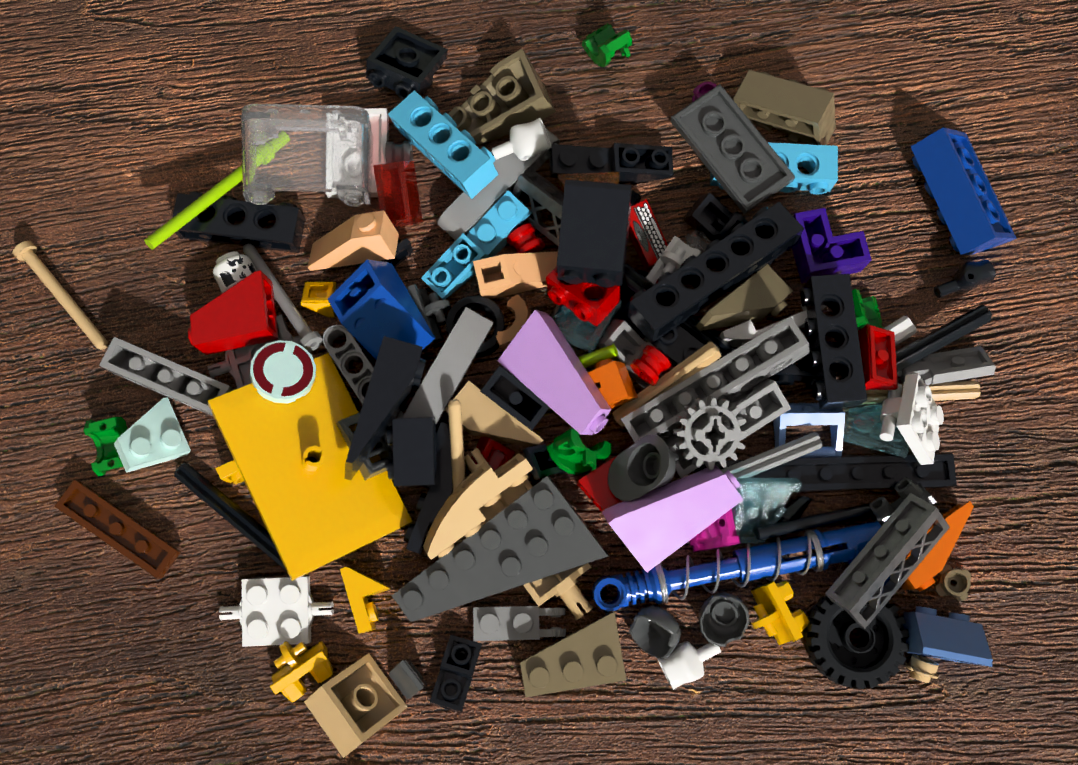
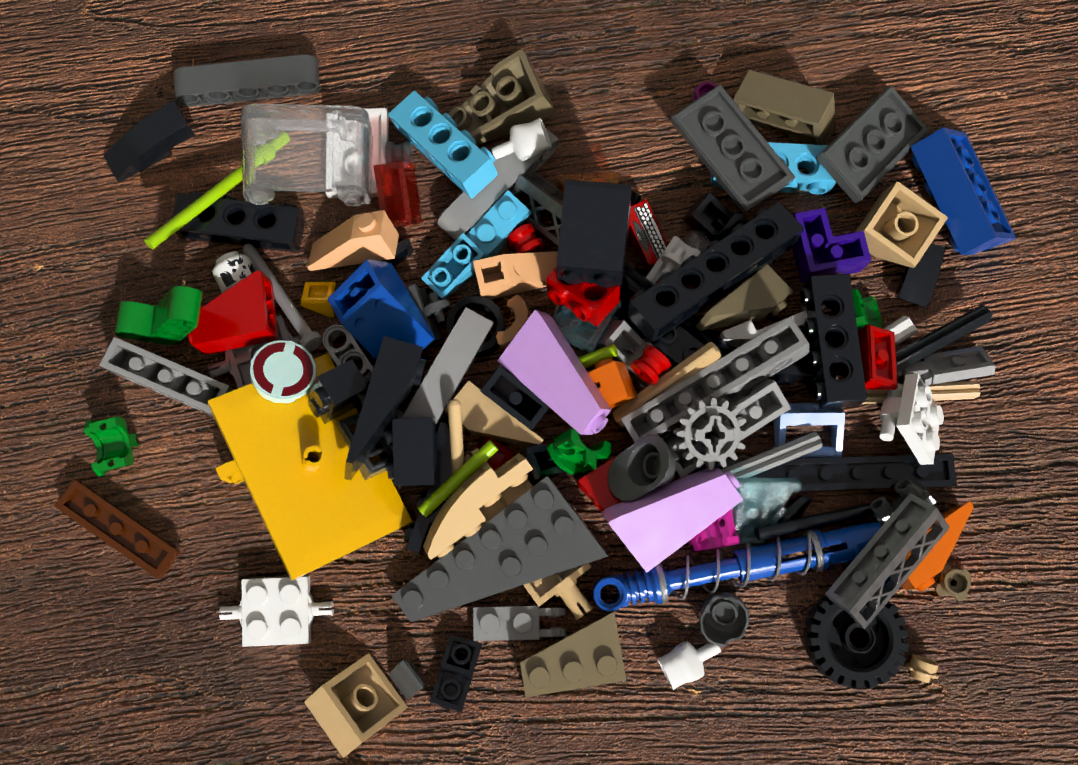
tan bar [13,241,108,350] -> none
light aqua wing [114,397,191,473] -> none
black axle [174,463,287,571] -> none
yellow hips [270,641,333,702] -> none
yellow slope [340,567,392,634] -> none
black plate [366,26,448,100] -> none
black slope [549,143,674,184] -> none
green piece [582,23,632,67] -> none
dark grey hair [629,605,681,659] -> none
yellow hips [751,581,810,645] -> none
clear light blue wing [843,404,909,458] -> none
medium blue slope [903,606,993,667] -> none
black piece [934,260,996,298] -> none
none -> black slope [104,101,195,182]
none -> green beam [115,286,203,345]
none -> dark grey beam [173,55,320,107]
none -> black brick [308,359,368,424]
none -> lime bar [418,440,499,517]
none -> dark grey tile [815,85,929,204]
none -> tan slope [856,181,948,268]
none -> black slope [895,243,945,308]

